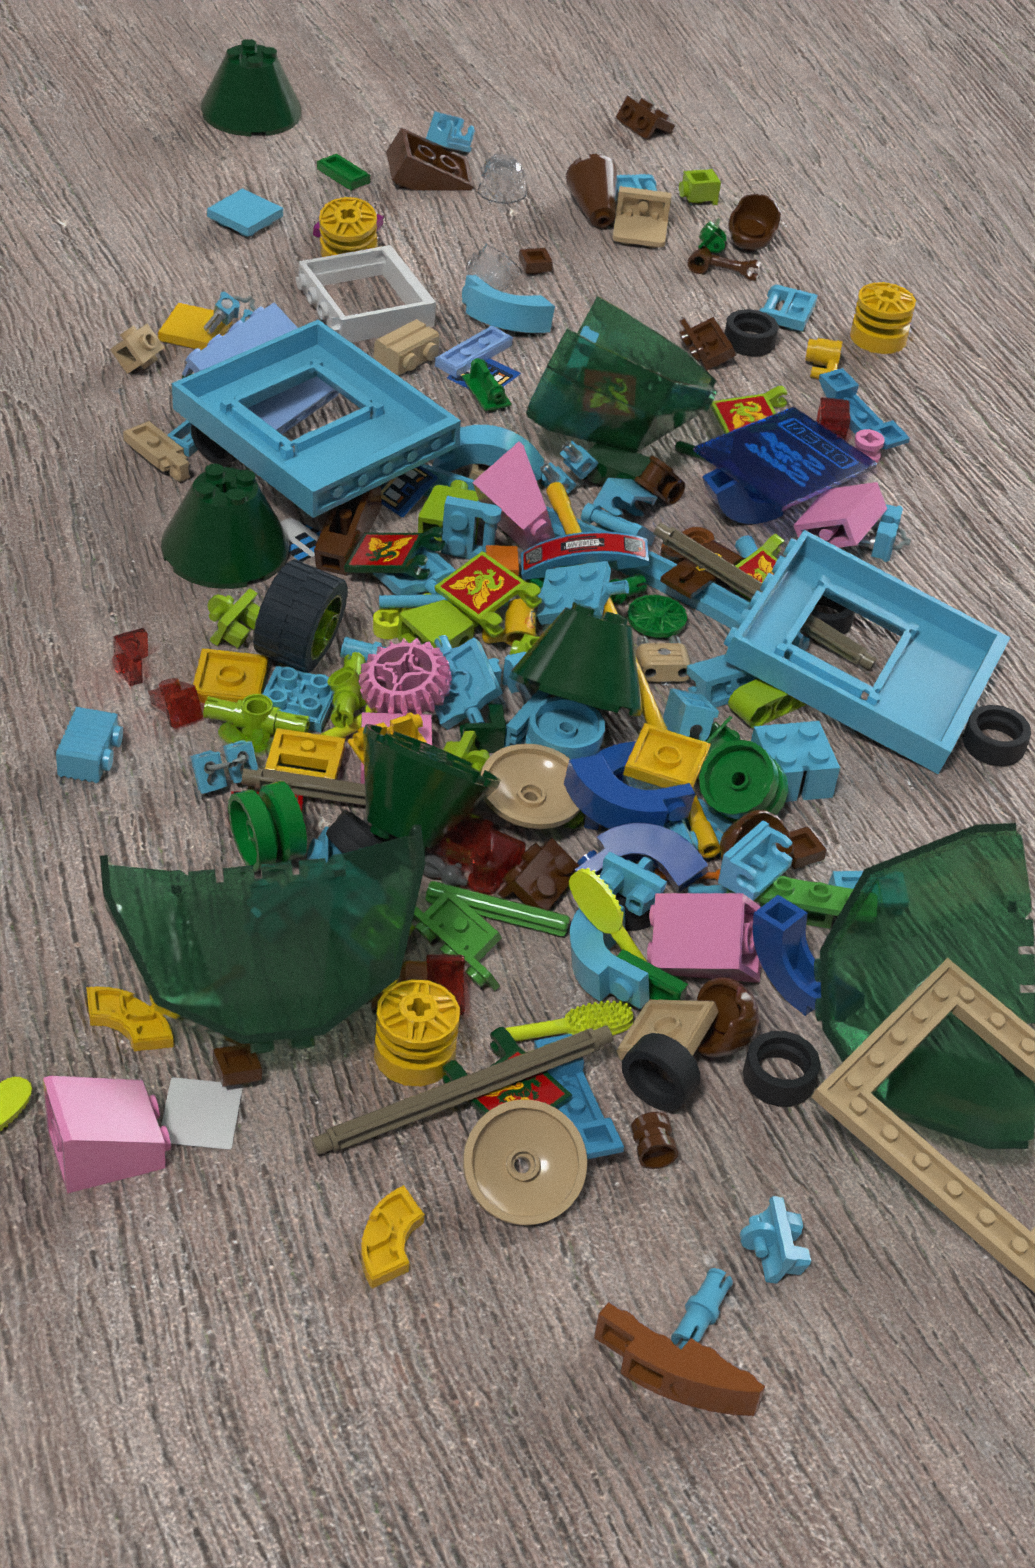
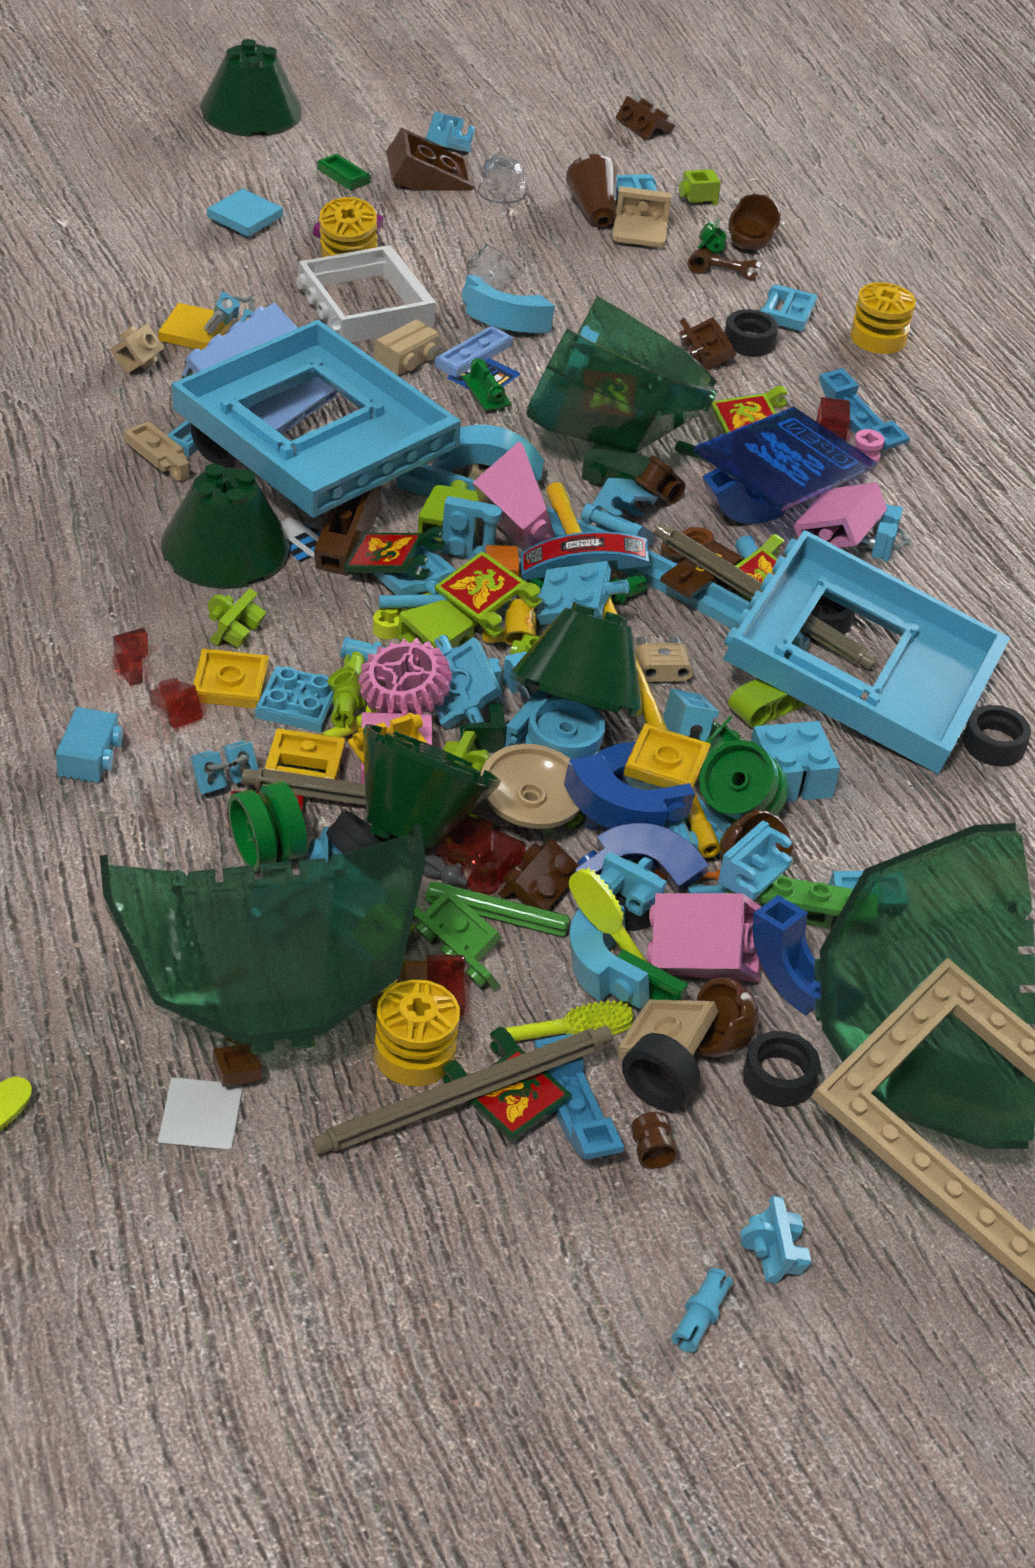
bright pink slope [43,1076,171,1194] -> none
yellow tile [86,986,174,1052] -> none
lime pin [203,694,310,740] -> none
clear neon green arm [218,722,270,753] -> none
black wheel [253,559,348,673] -> none
yellow tile [361,1185,425,1289] -> none
sticker [381,465,438,518] -> none
tan dish [463,1100,587,1226] -> none
reddish brown plate [519,248,553,274] -> none
piece [540,440,598,494] -> none
dark orange slope [594,1302,765,1416] -> none
green wheel [627,595,688,638] -> none
medium azure hinge [686,655,757,708] -> none
reddish brown plate [789,826,827,869] -> none
yellow piece [805,338,843,379] -> none

